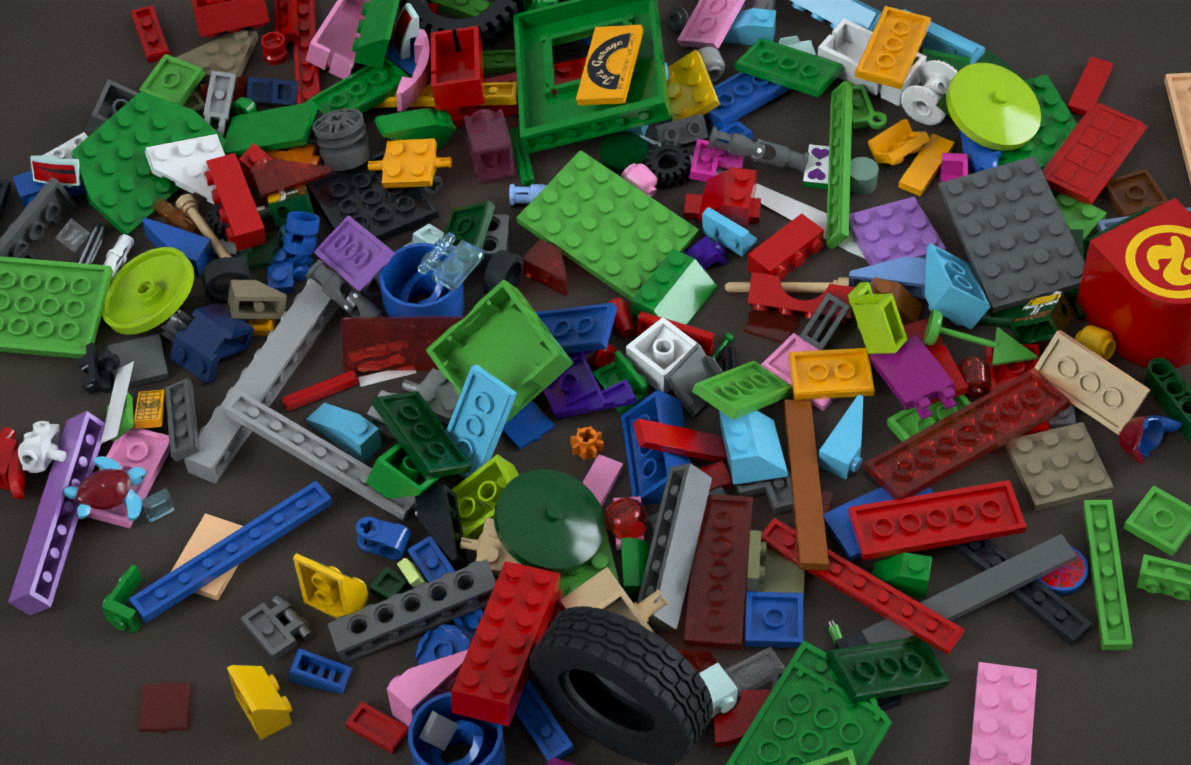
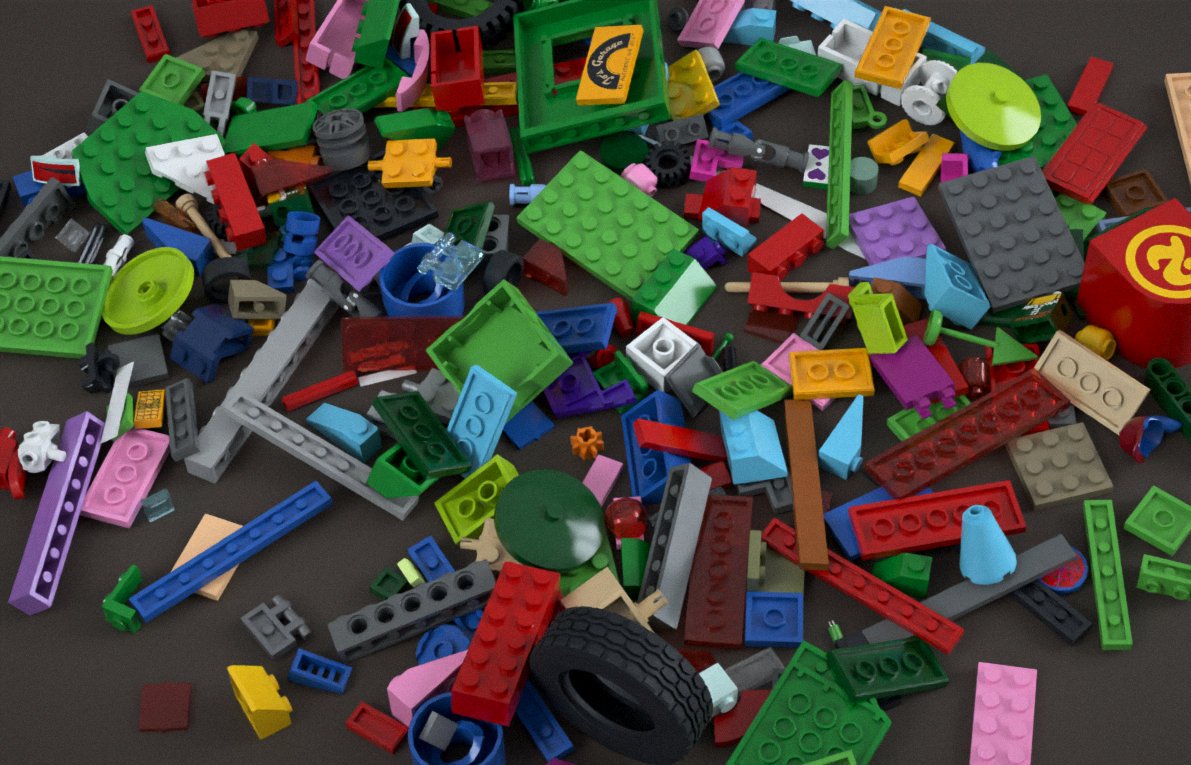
animal [64,456,146,521] -> none
red wheel [261,32,288,65] -> none
yellow slope [293,553,369,618] -> none
blue piece [356,517,411,560] -> none
black slope [414,484,469,568] -> none
none -> medium azure cone [960,505,1017,585]

